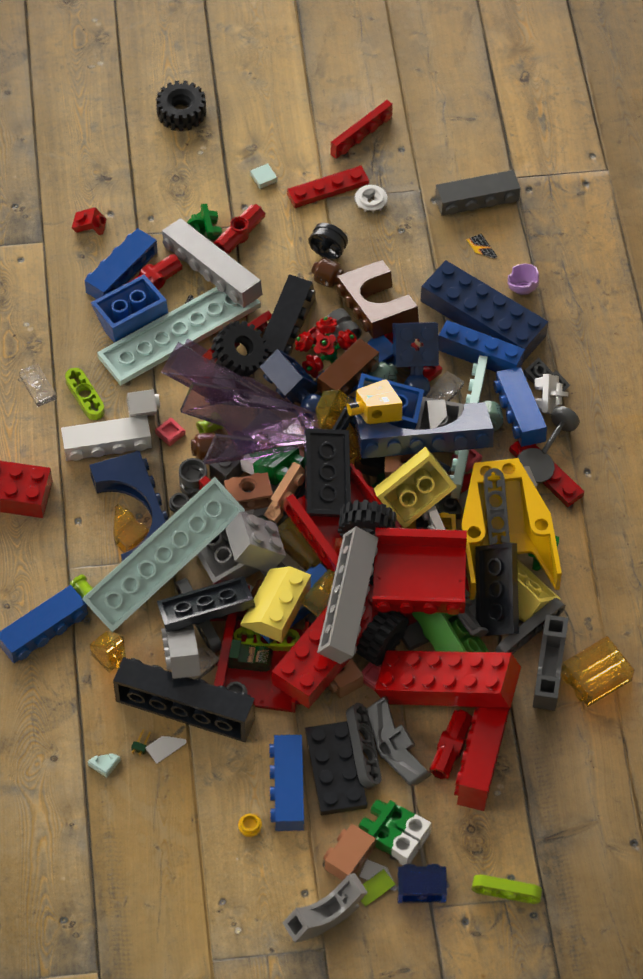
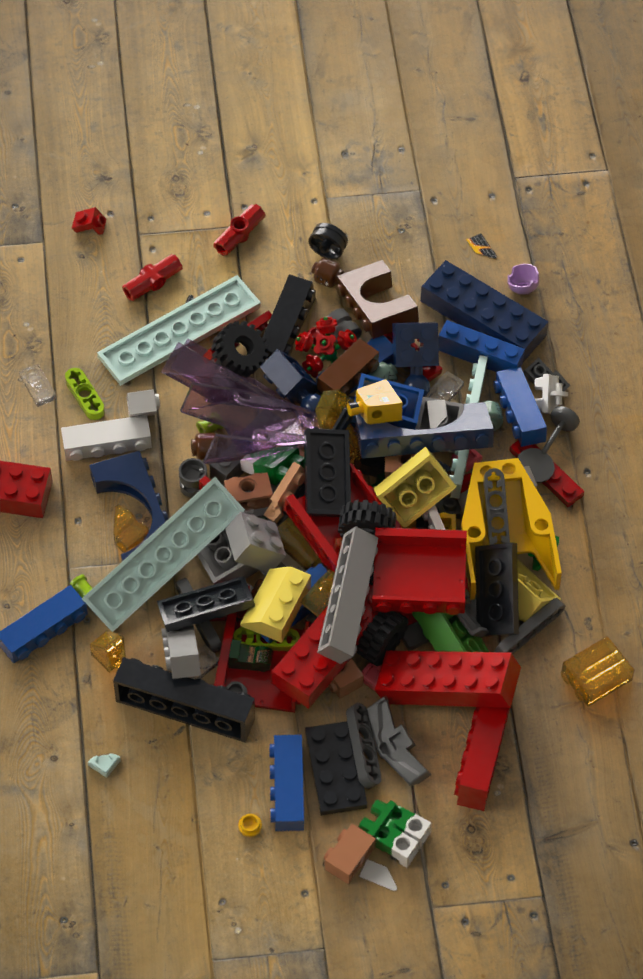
blue brick [84,228,158,299] -> none
blue slope [91,274,168,343] -> none
dark green piece [131,729,151,756] -> none
white sticker [145,736,186,764] -> none
coral tile [155,418,186,447] -> none
black tyre [156,80,206,131] -> none
brick [162,218,263,308] -> none
dark grey plate [169,493,190,513] -> none
green hips [187,204,222,240] -> none
light aqua tile [250,164,277,189] -> none
light grey arch [282,873,368,942] -> none
red plate [287,165,369,208] -> none
red plate [330,100,393,159] -> none
white gear [355,185,387,213] -> none
lime sticker [360,869,396,907] -> none
clear blue brick [397,864,447,903] -> none
red piece [429,710,472,779] -> none
dark grey brick [435,170,521,216] -> none
lime beam [471,875,542,904] -> none
dark grey arch [532,615,569,711] -> none

